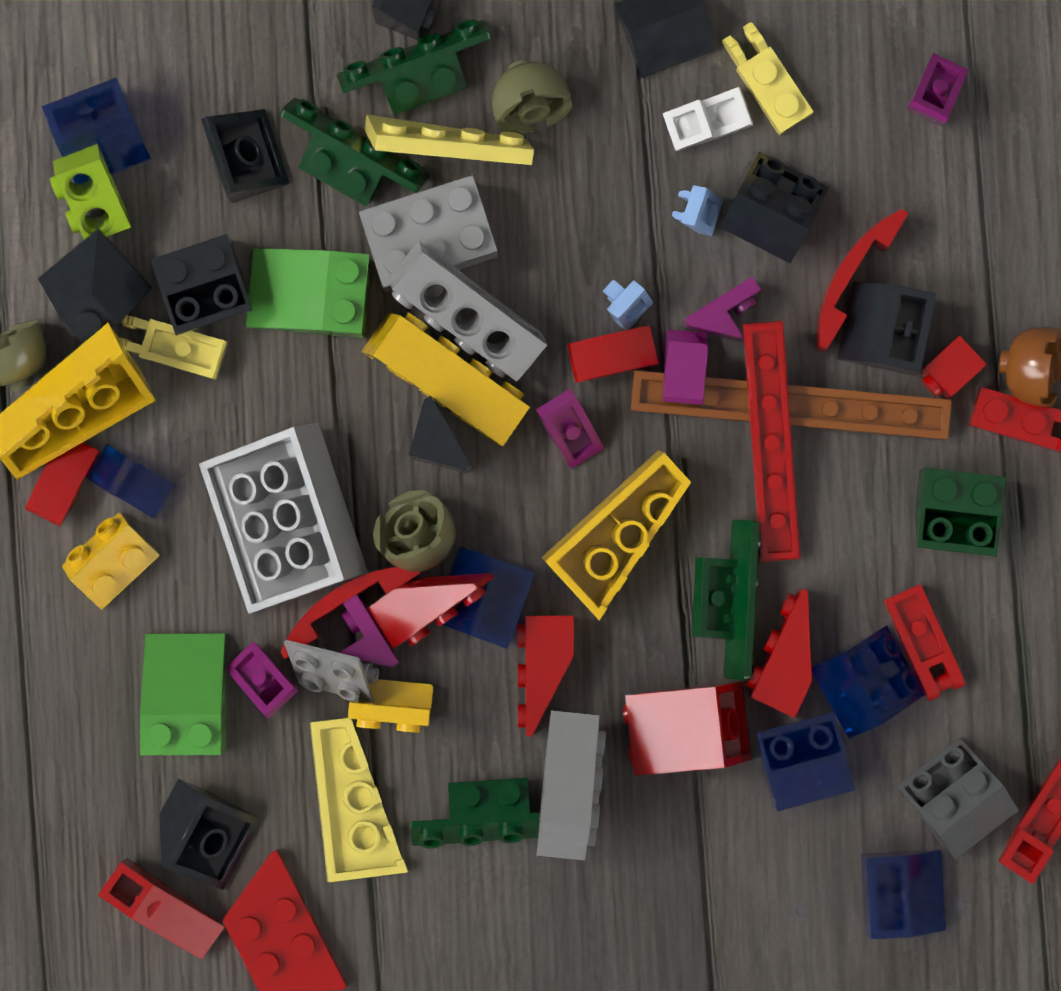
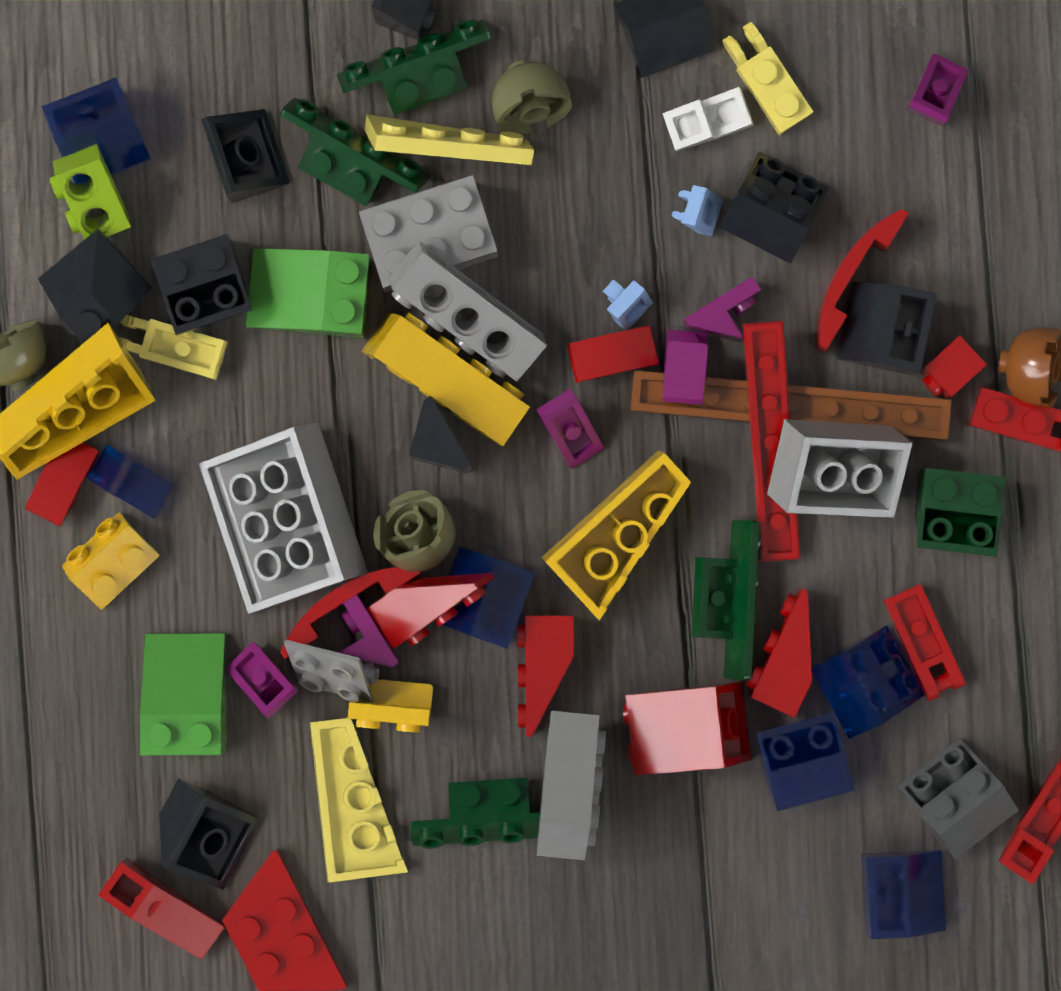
none -> light grey brick [767,419,912,518]

